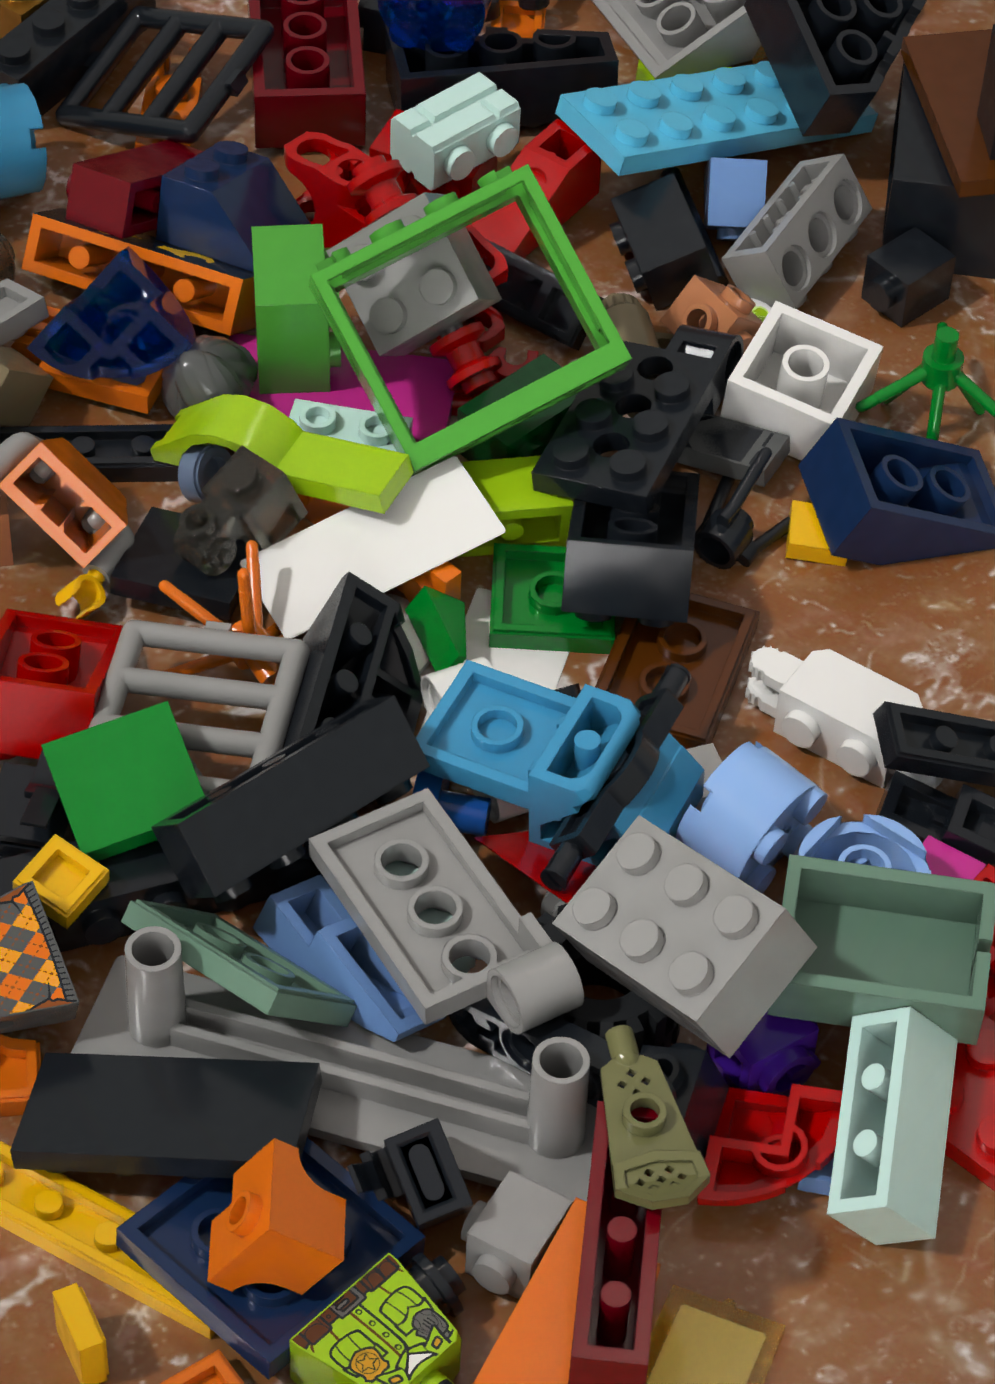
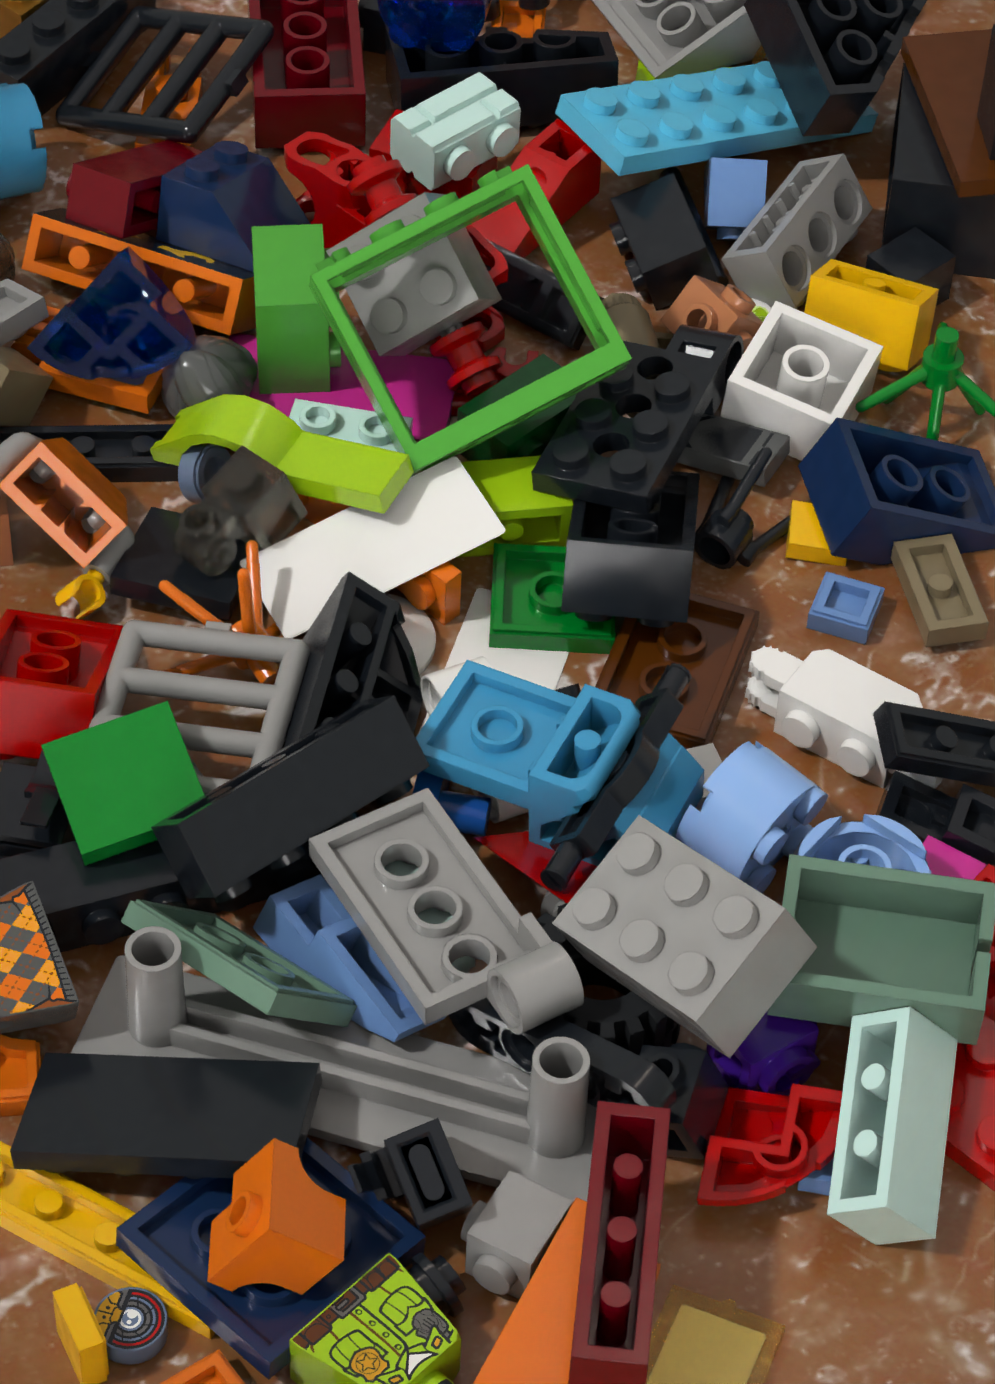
yellow tile [12,834,109,929] -> none
green piece [405,586,466,672] -> none
olive piece [600,1025,710,1210] -> none
none -> tile [94,1287,168,1365]
none -> yellow brick [804,259,939,372]
none -> medium blue tile [806,571,885,645]
none -> dark tan plate [891,534,989,648]

